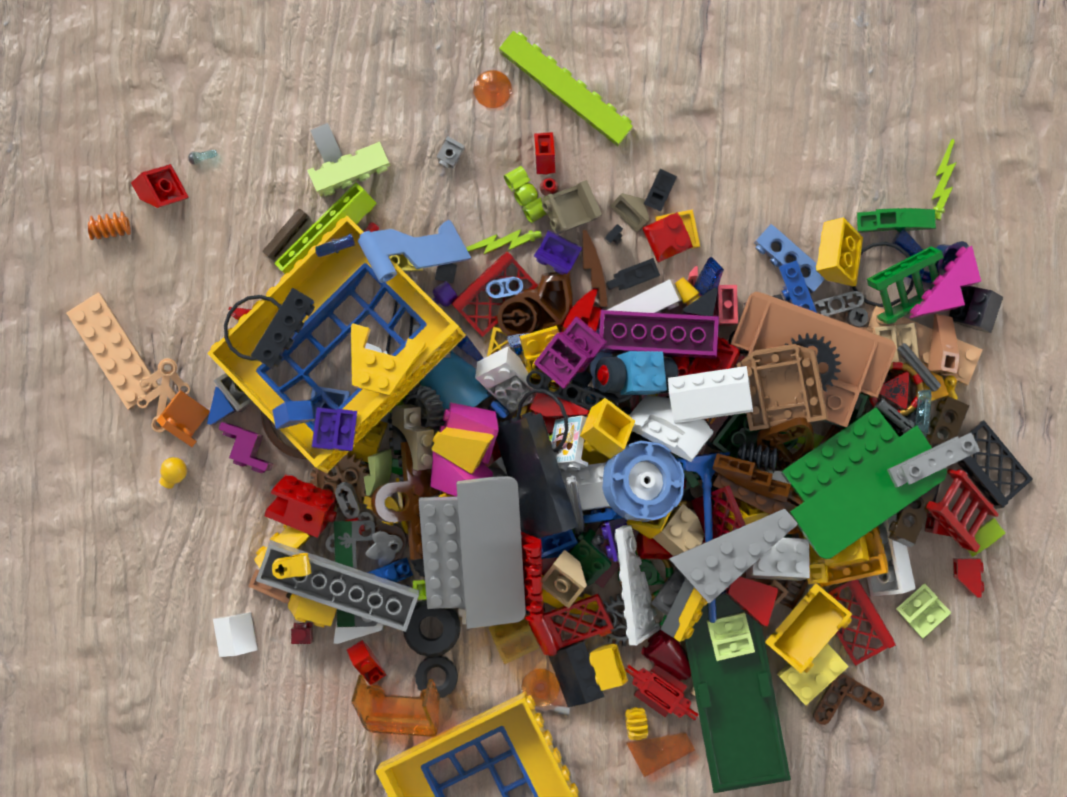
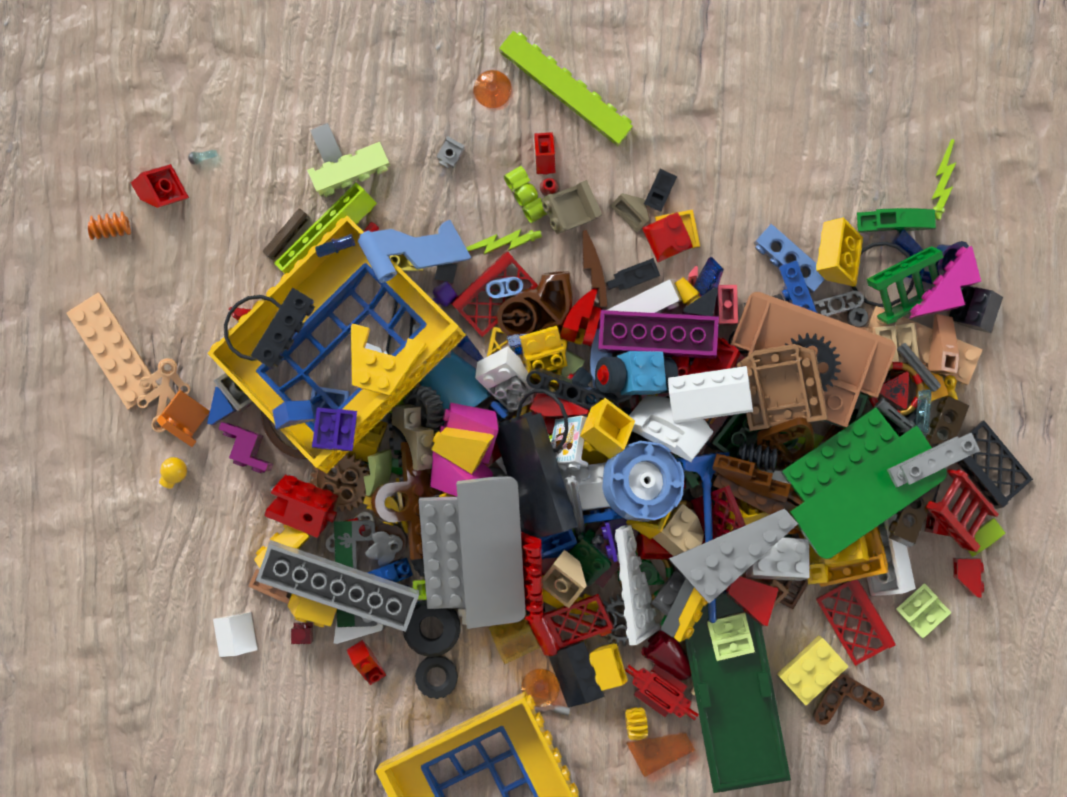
yellow piece [272,553,311,579] -> none
light grey beam [335,482,361,519] -> none
clear orange windscreen [351,675,440,737] -> none
dark purple bracket [534,230,582,274] -> none
magenta bracket [534,317,607,389] -> none
black plate [604,224,623,246] -> none
yellow windscreen [765,583,852,674] -> none

